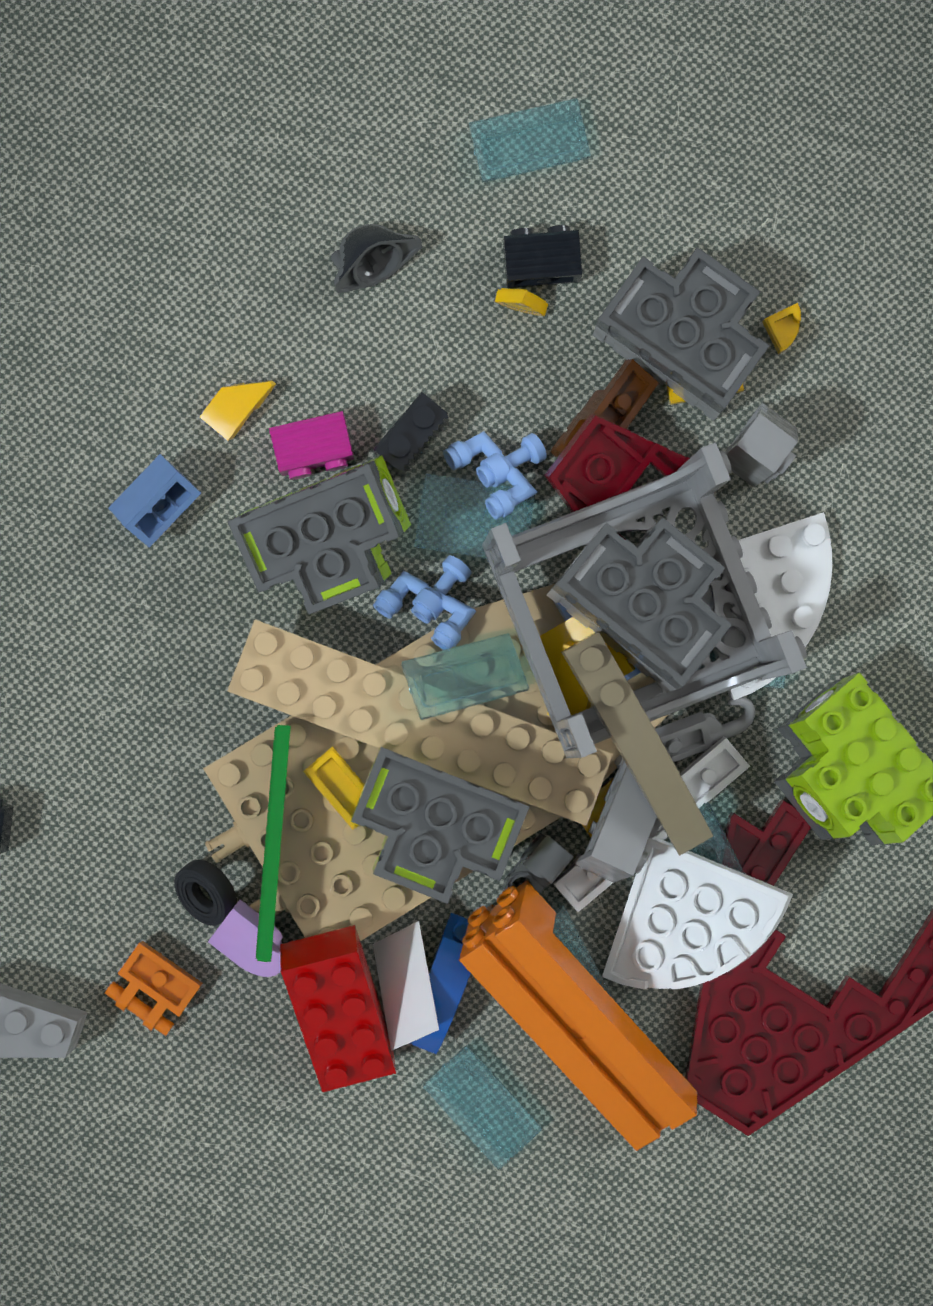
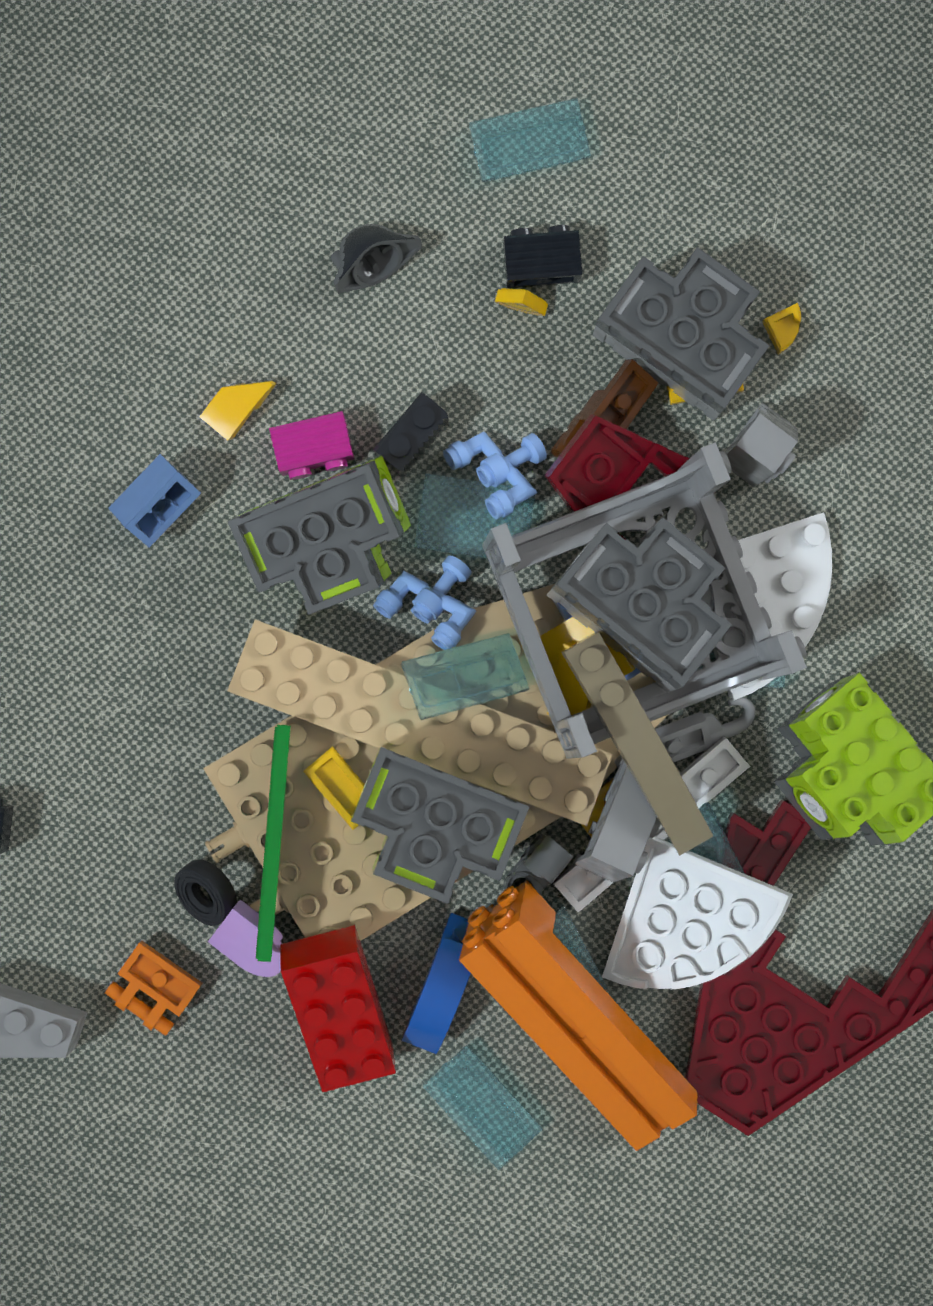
white sticker [373,921,439,1051] -> none

